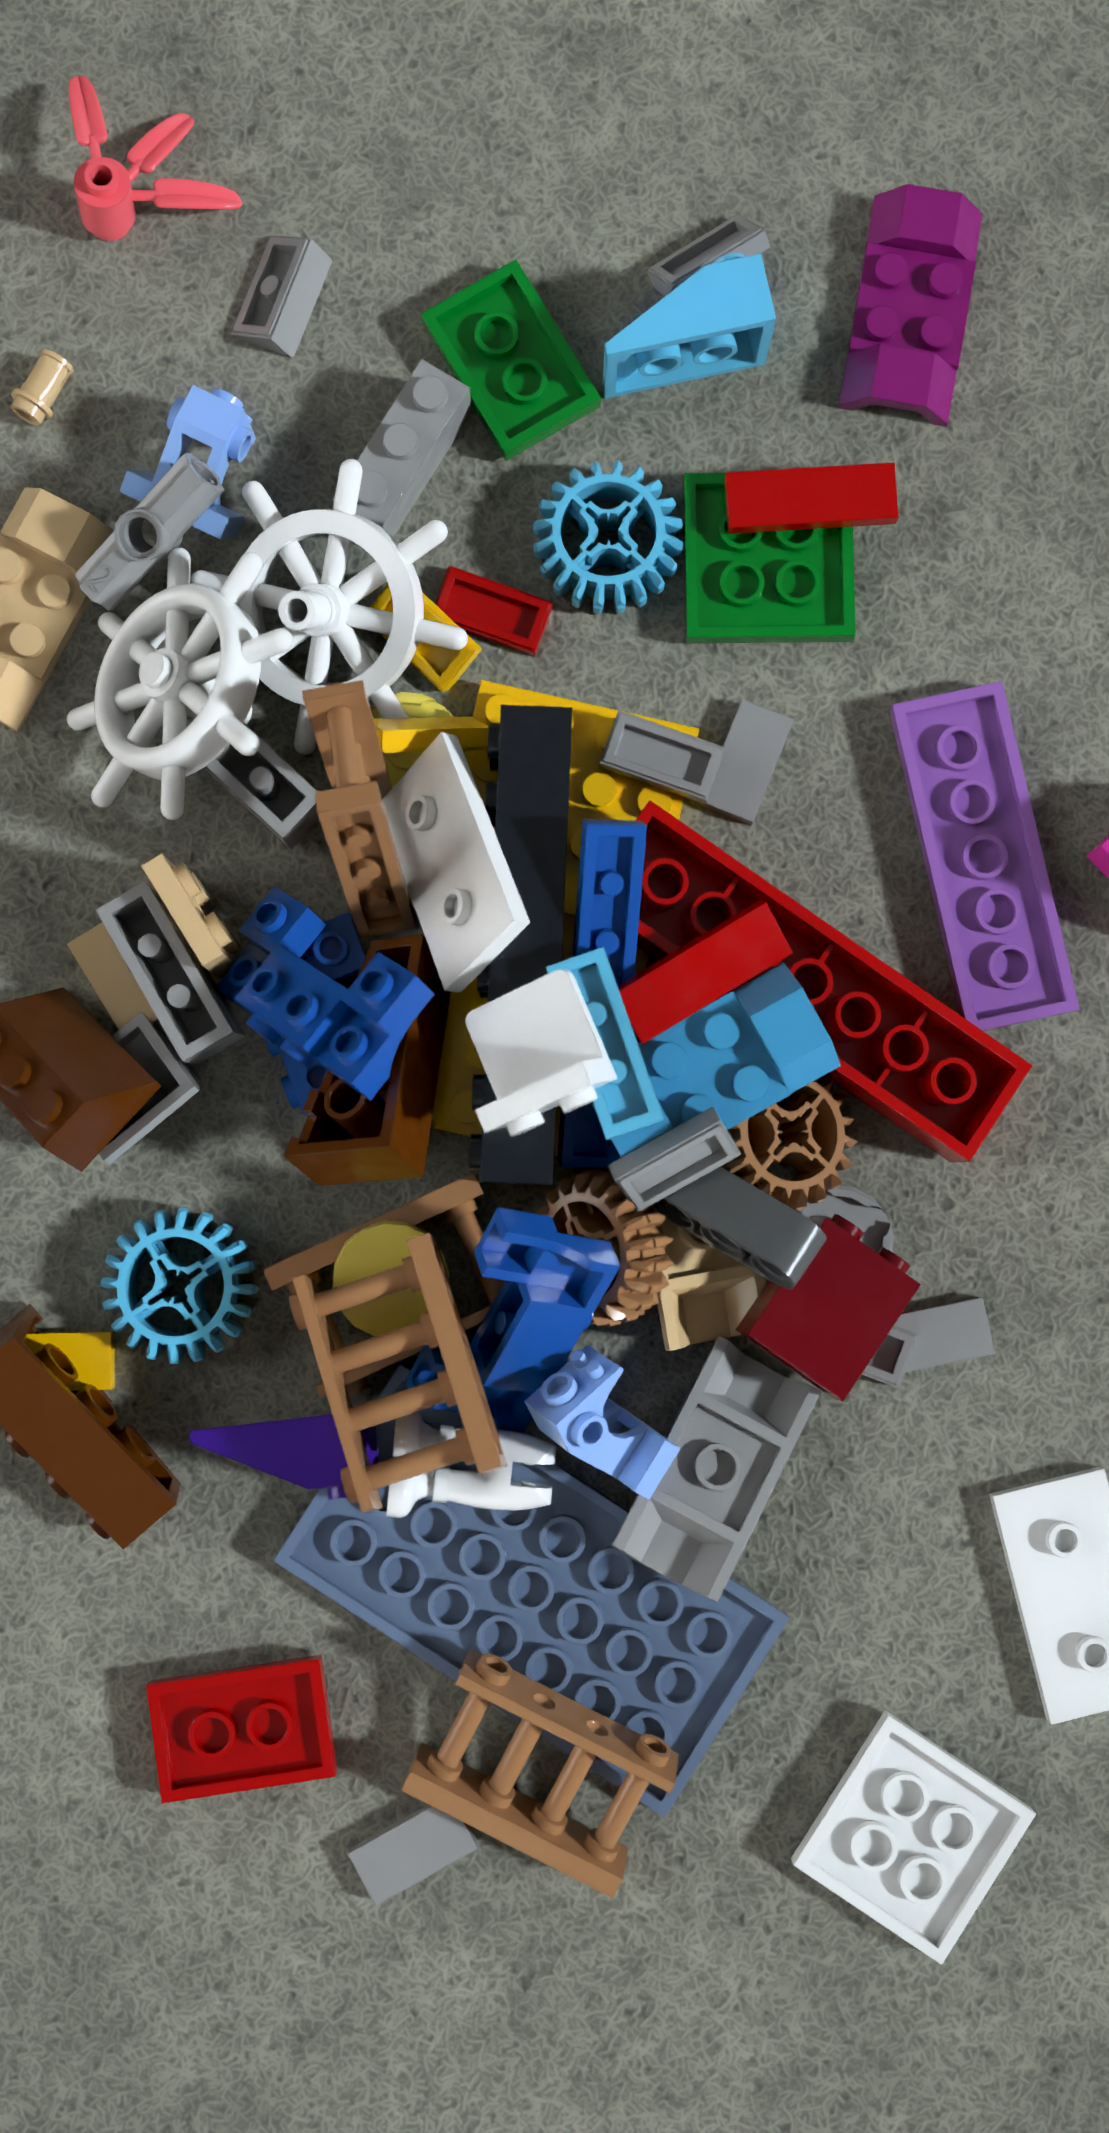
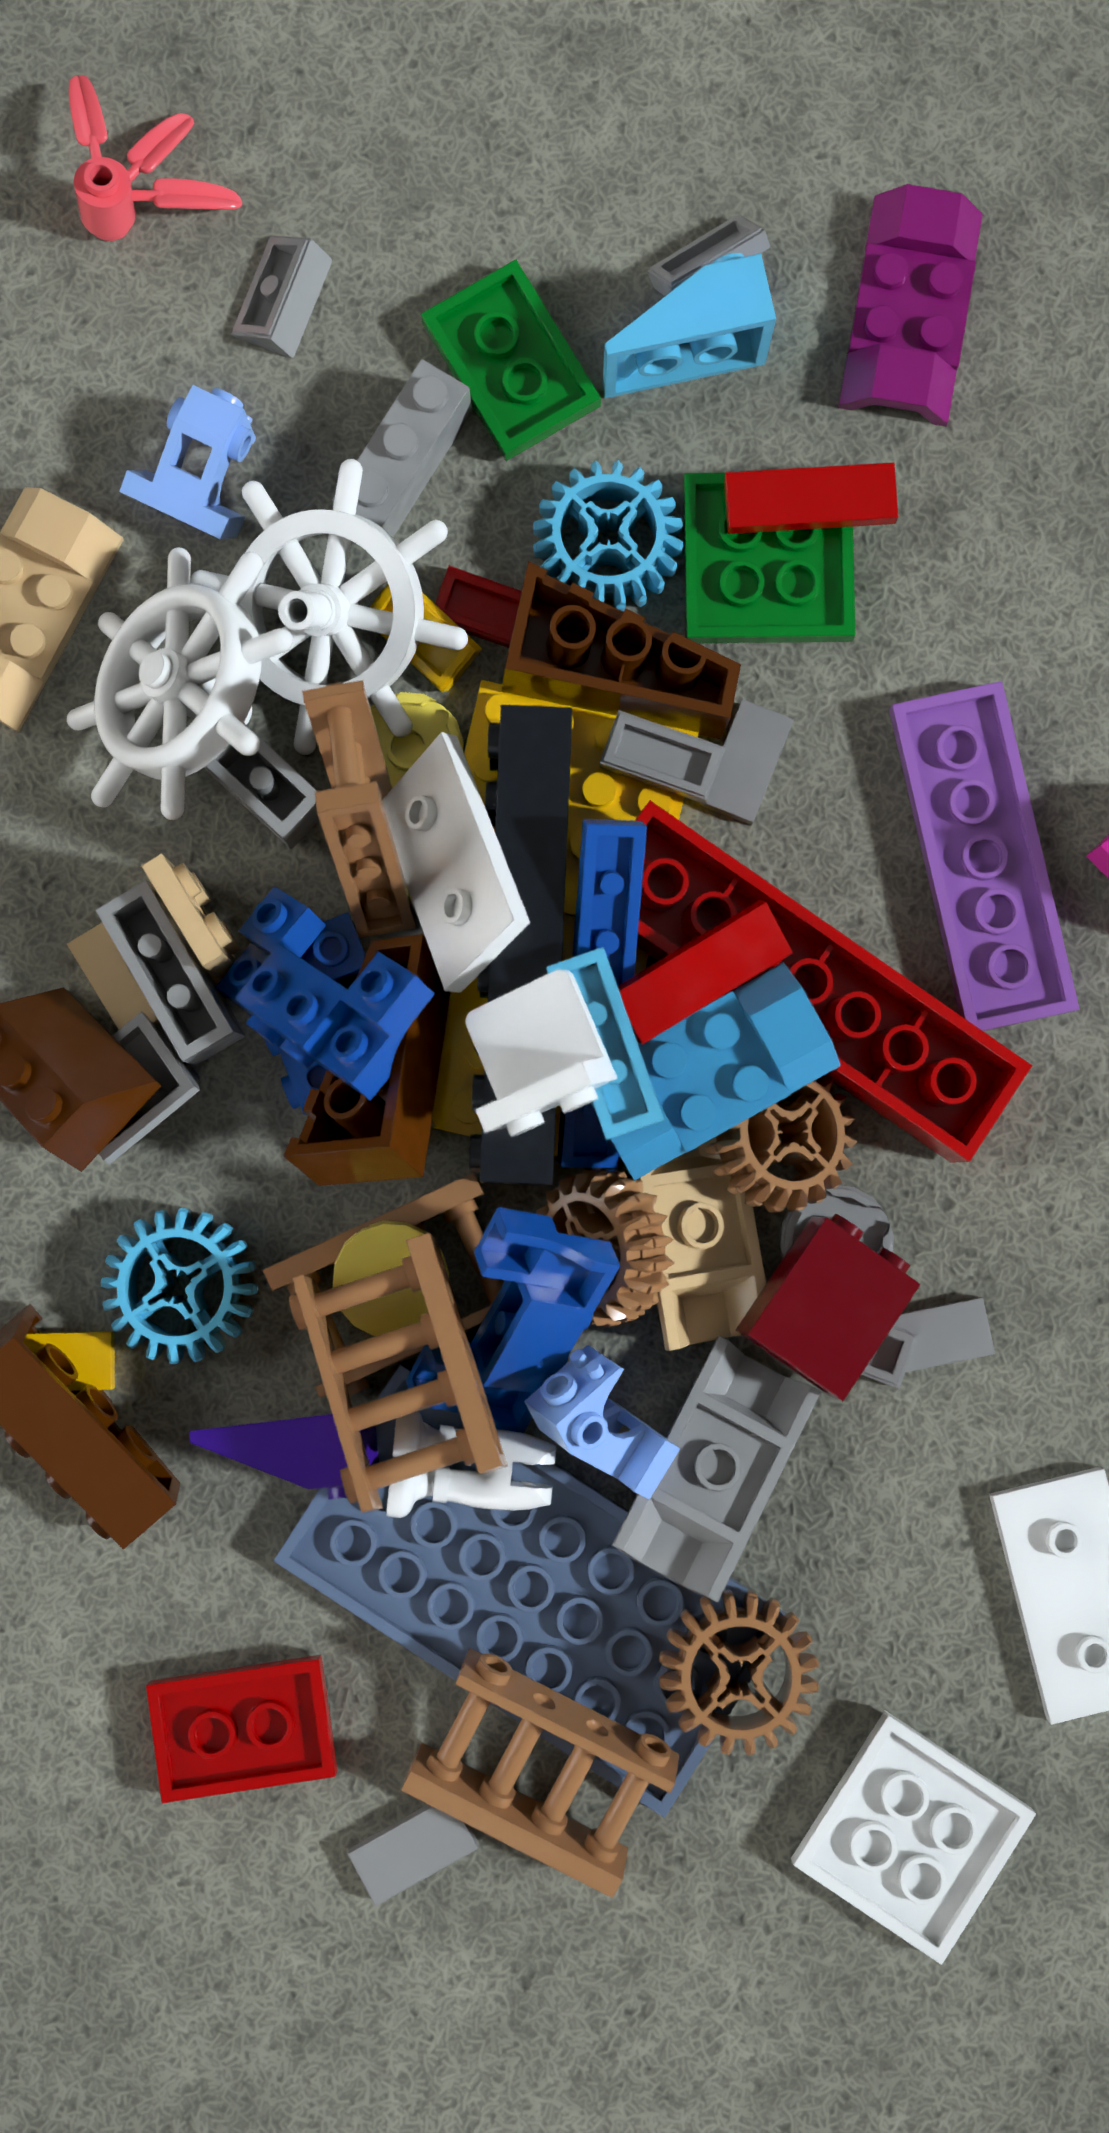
tan pin [10,349,74,426] -> none
light grey piece [75,453,225,611] -> none
yellow tile [374,717,489,753] -> none
light grey tile [608,1107,741,1212] -> none
dark grey beam [654,1167,827,1289] -> none
none -> reddish brown wedge [502,561,741,739]
none -> medium nougat gear [659,1590,819,1755]

